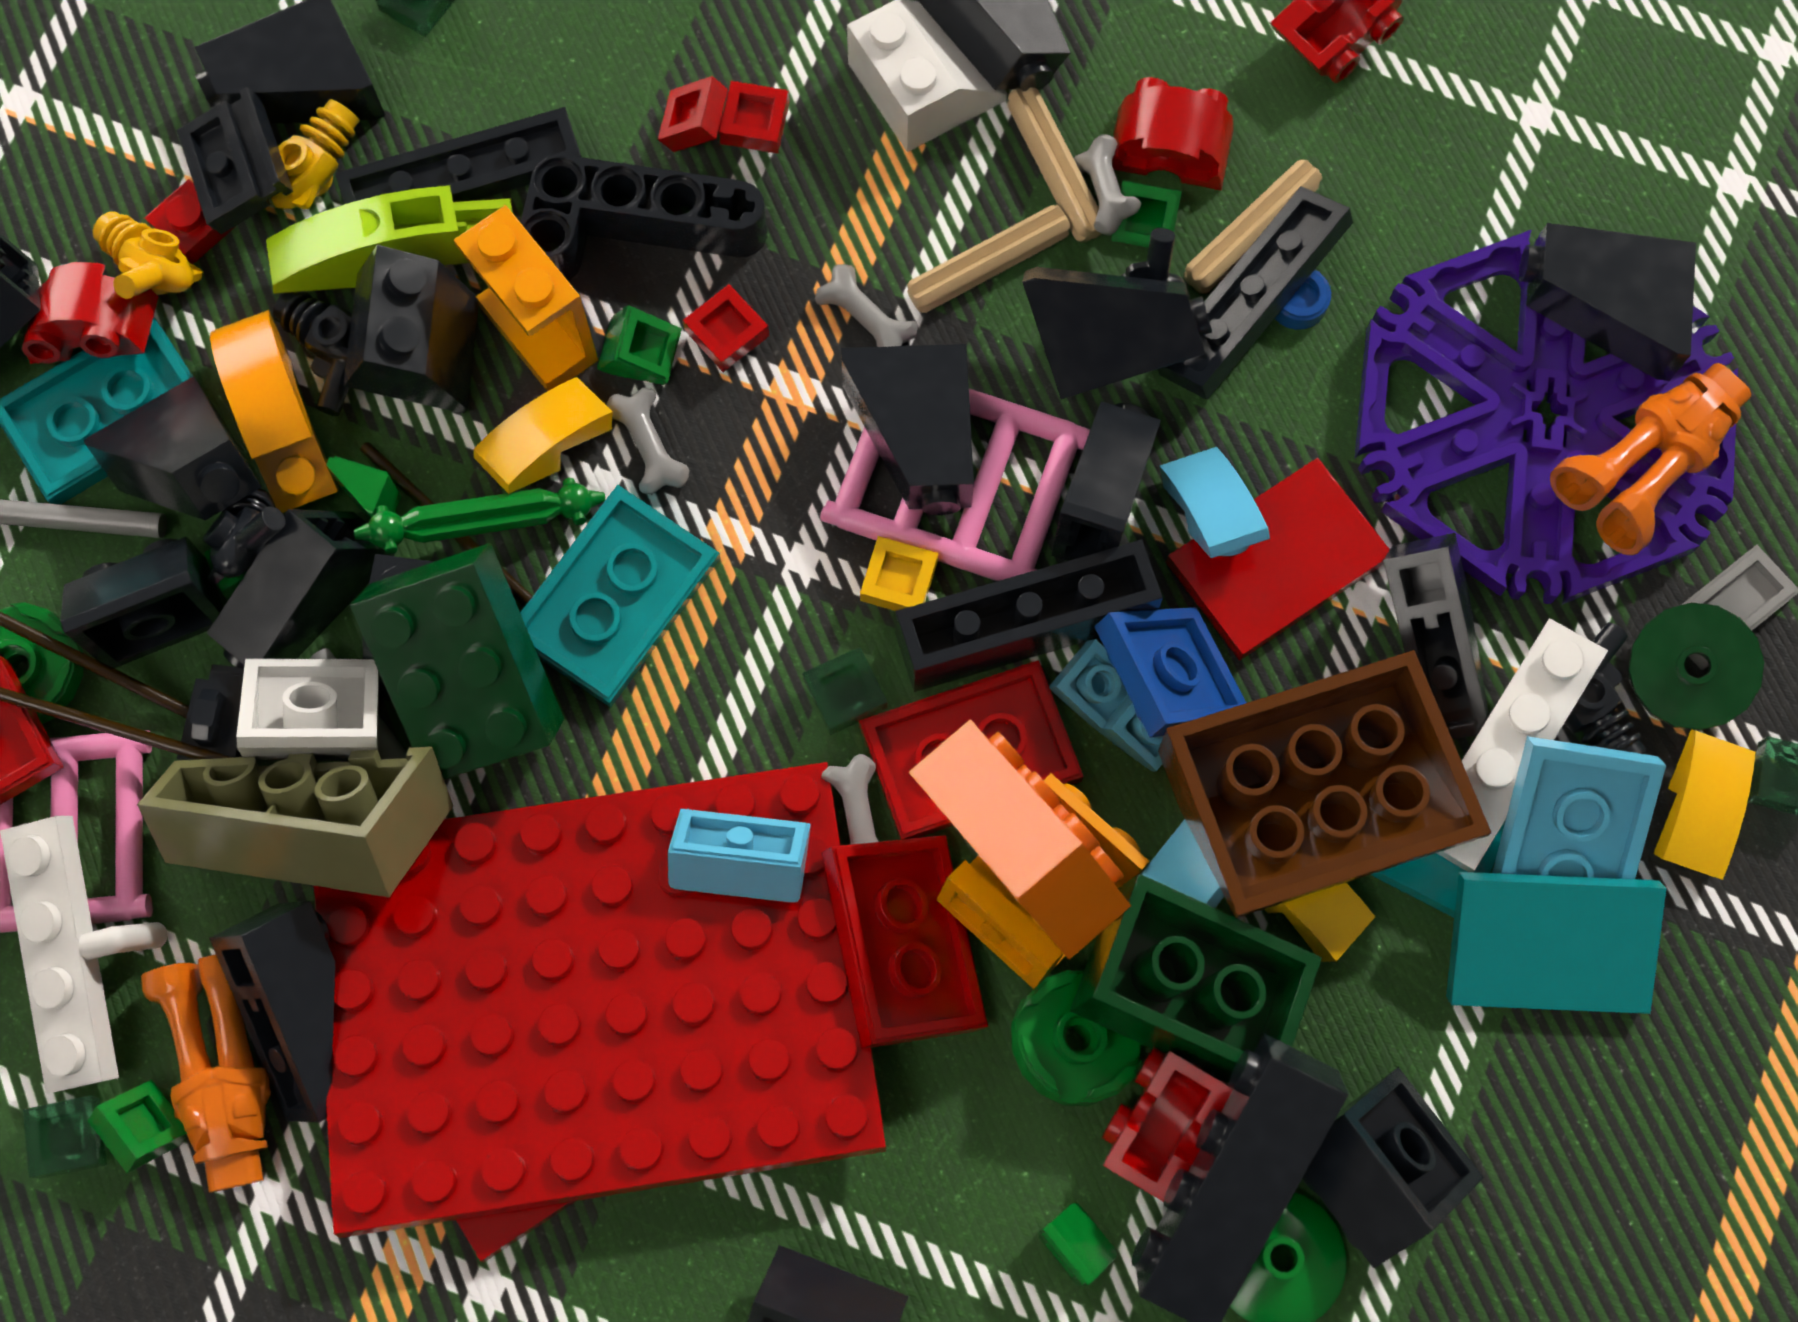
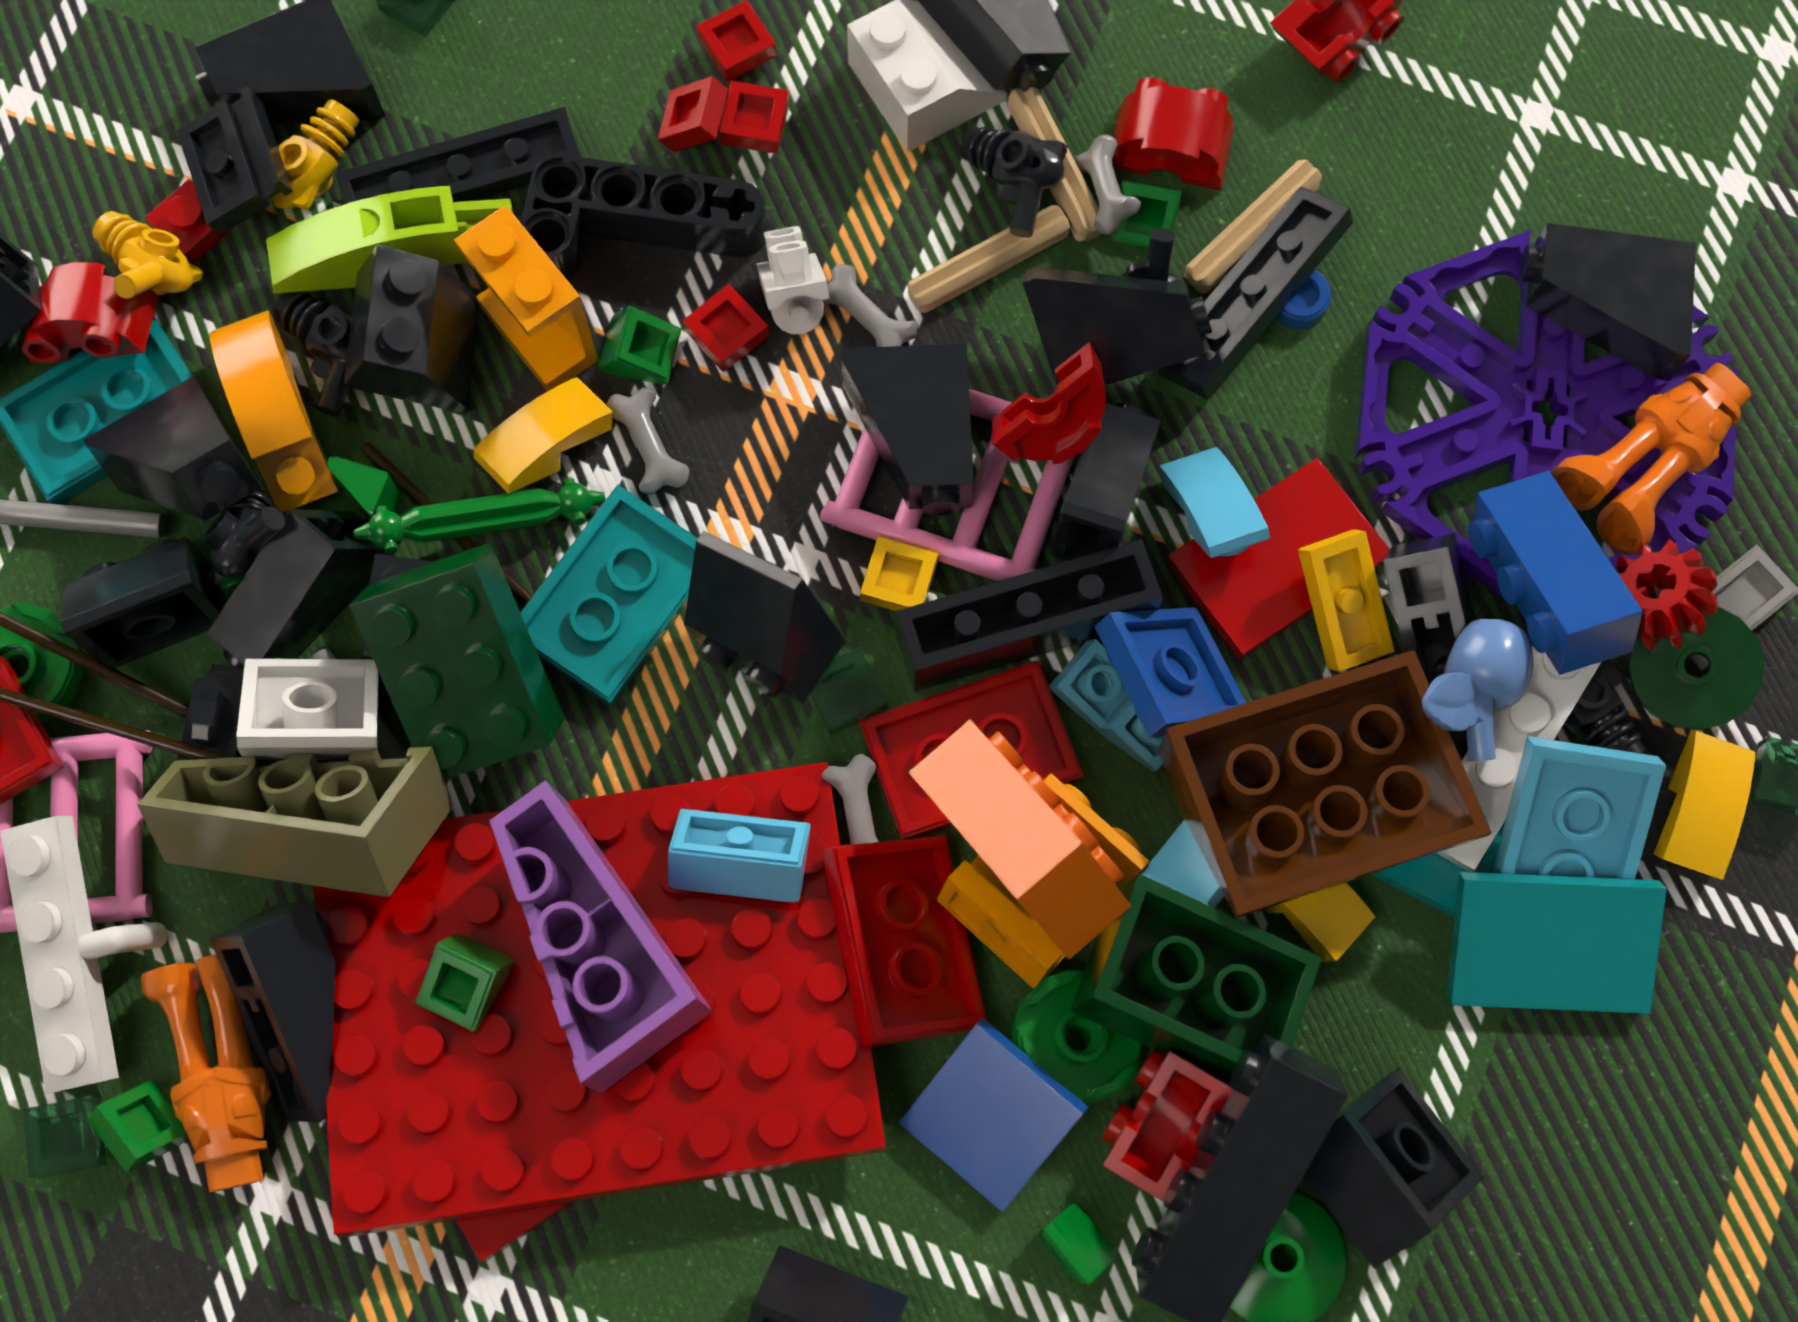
none -> green slope [415,933,514,1032]
none -> medium lavender wedge [490,780,712,1093]
none -> black slope [684,531,846,703]
none -> red plate [696,0,777,82]
none -> white hips [757,226,830,334]
none -> blue tile [899,1018,1088,1212]
none -> black piece [960,126,1067,238]
none -> red cylinder [992,342,1106,464]
none -> yellow plate [1298,529,1395,672]
none -> medium blue piece [1422,619,1533,761]
none -> blue brick [1468,471,1643,675]
none -> red gear [1615,538,1719,652]

